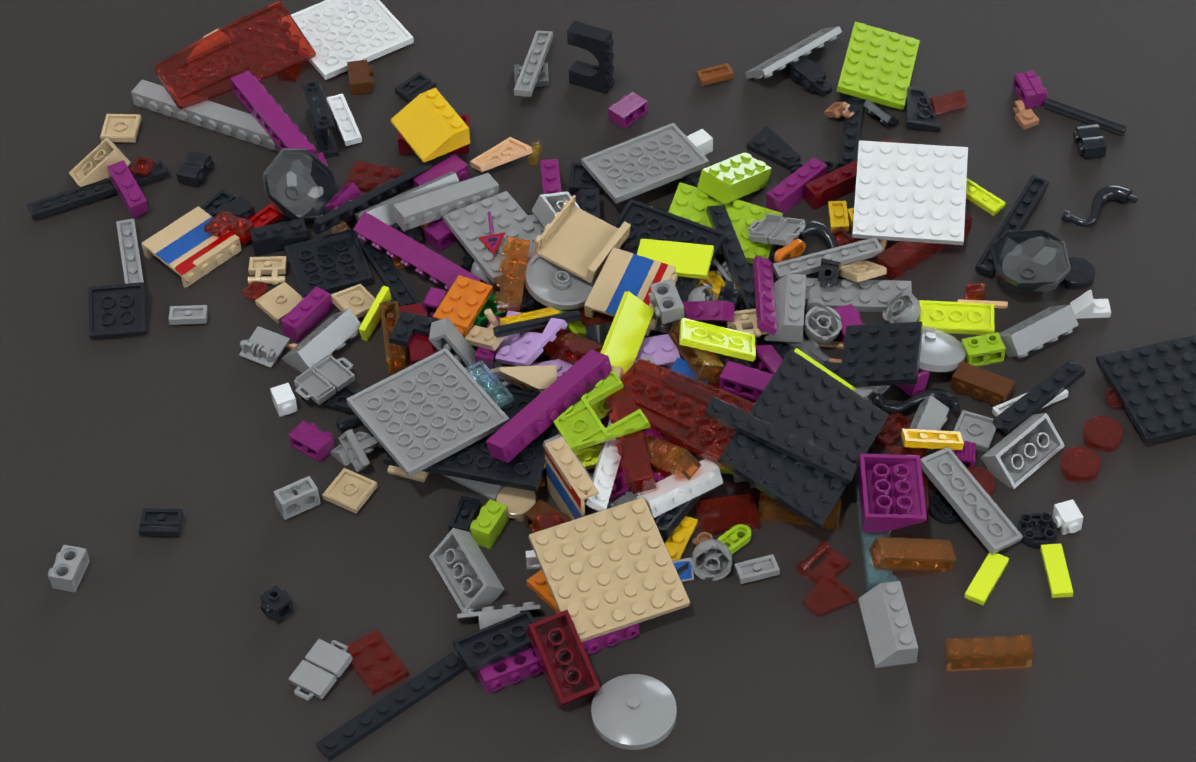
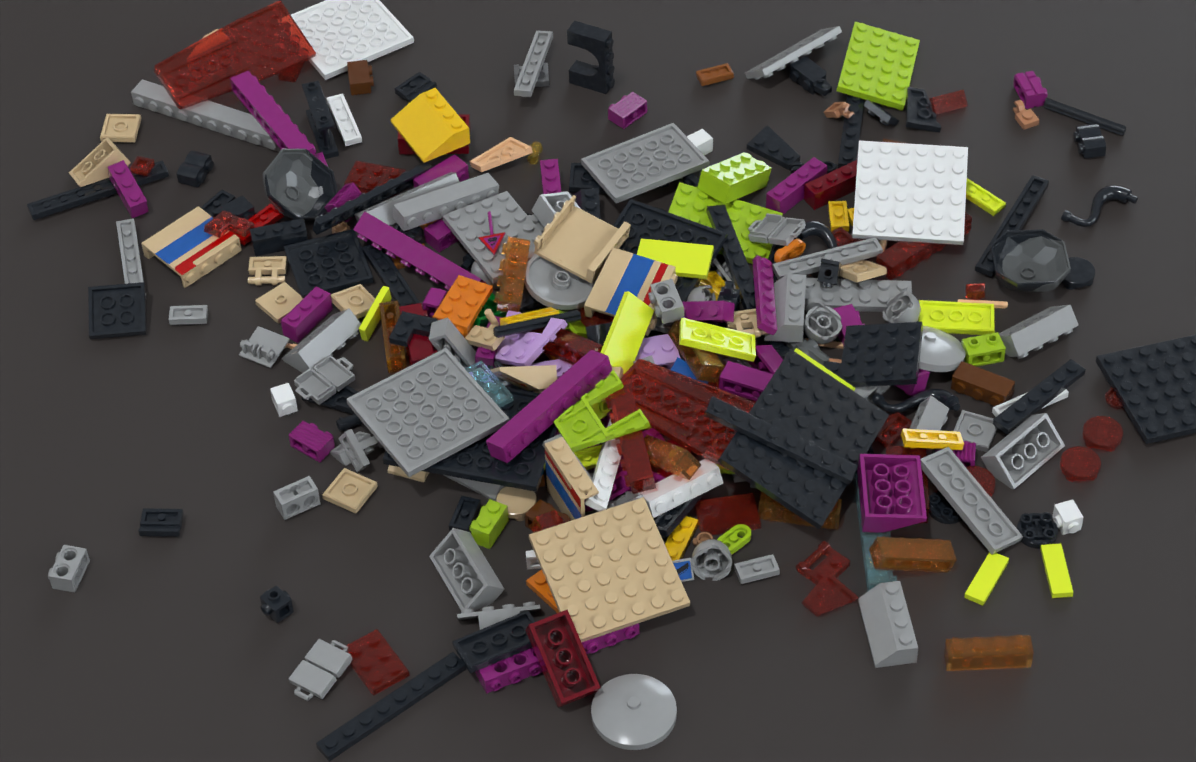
clear red plate [242,281,268,299] -> none
white slope [1070,290,1111,319] -> none

